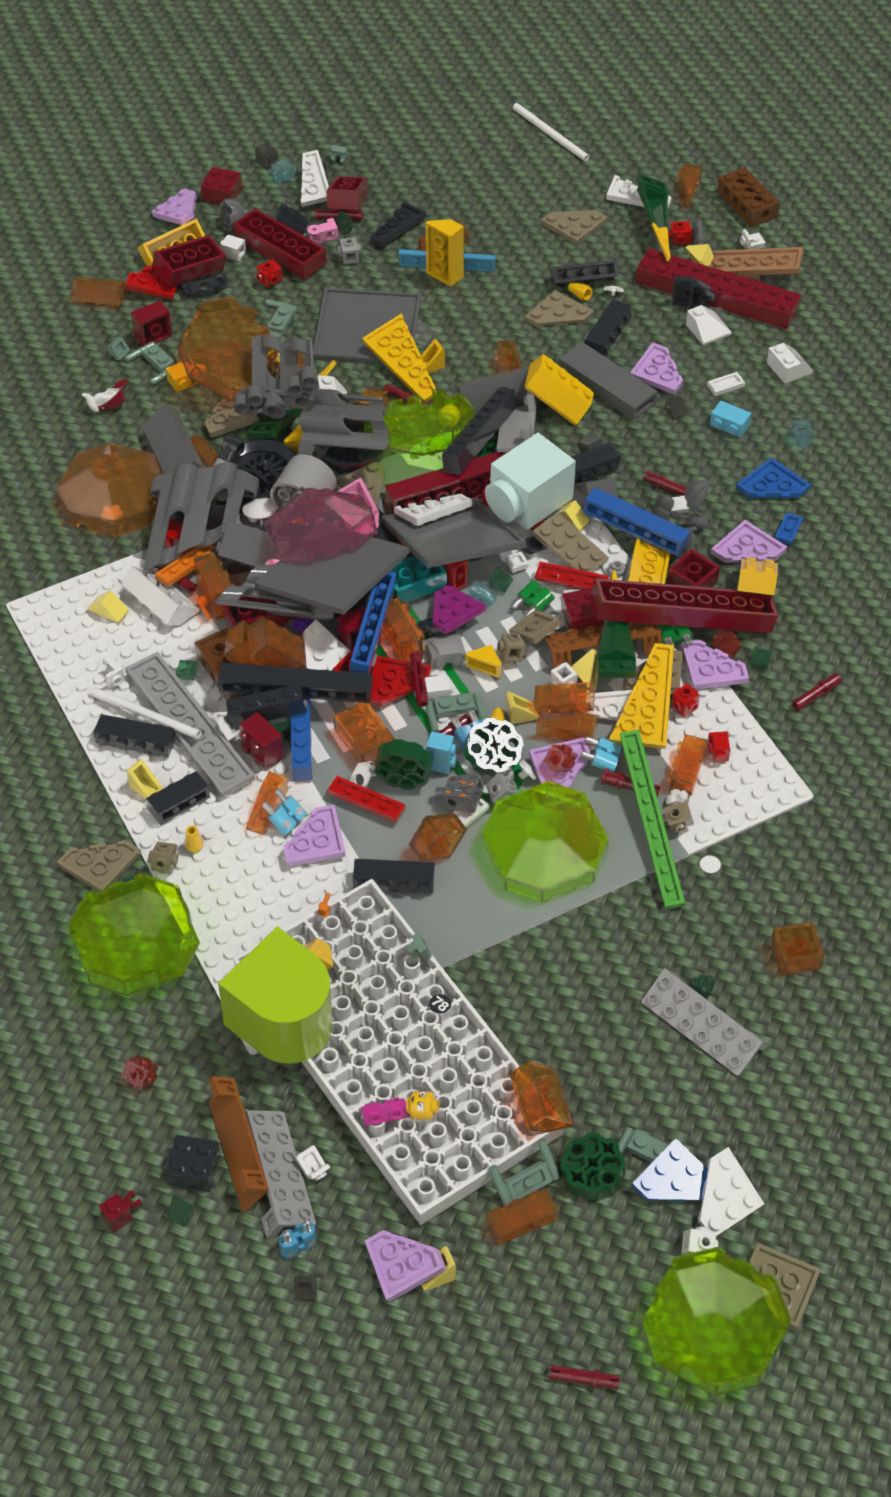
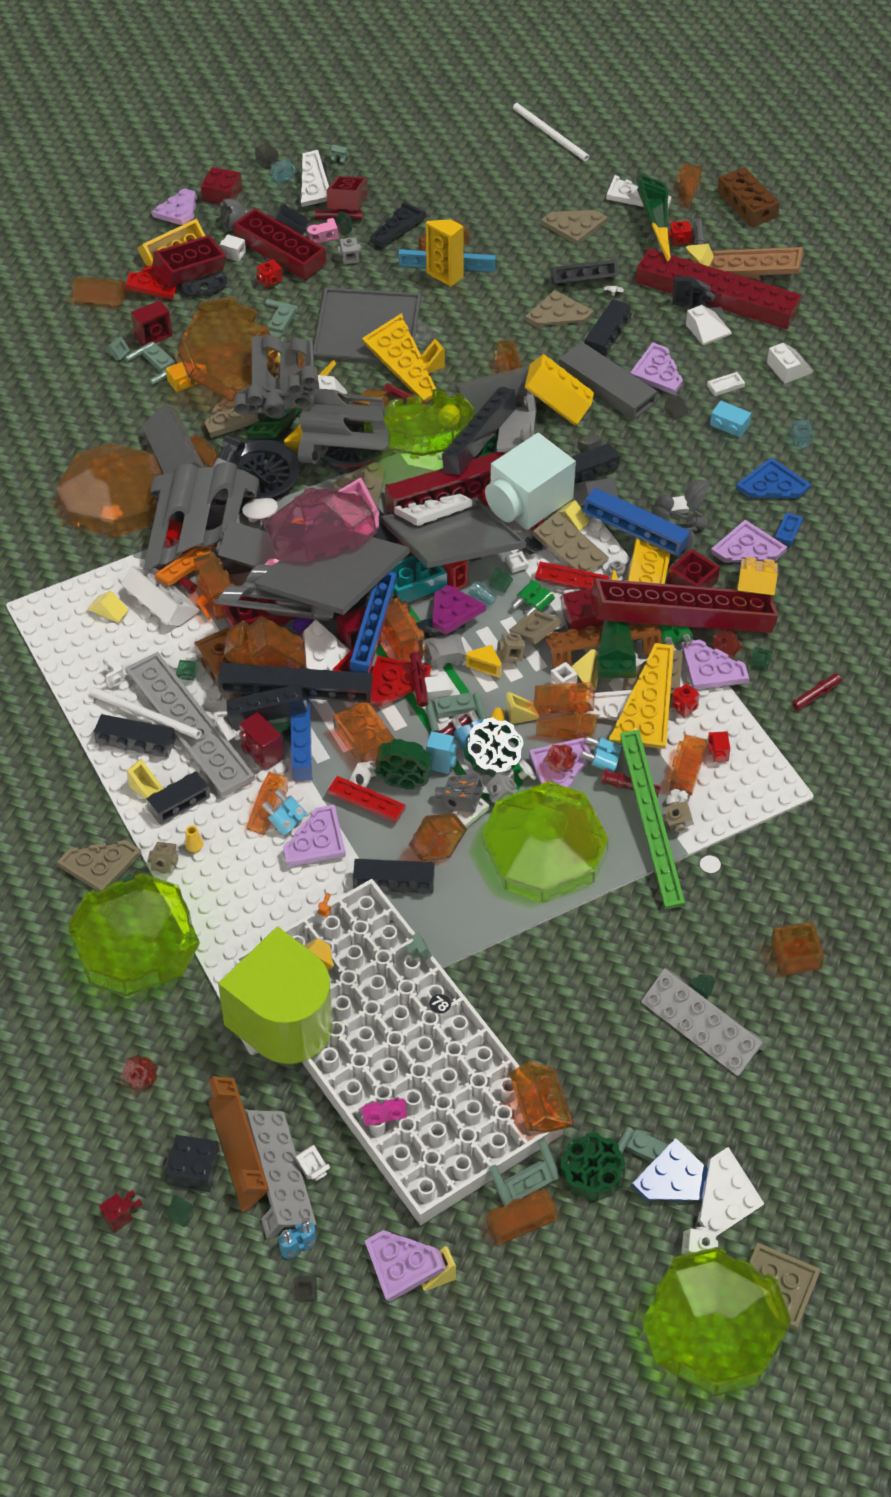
hair [82,380,129,412] -> none
light grey brick [270,454,337,523] -> none
yellow head [406,1091,440,1120] -> none
dark red pin [549,1364,620,1390] -> none
yellow cone [568,282,593,301] -> none
dark red pin [643,470,687,496] -> none
white bracket [740,229,766,249] -> none

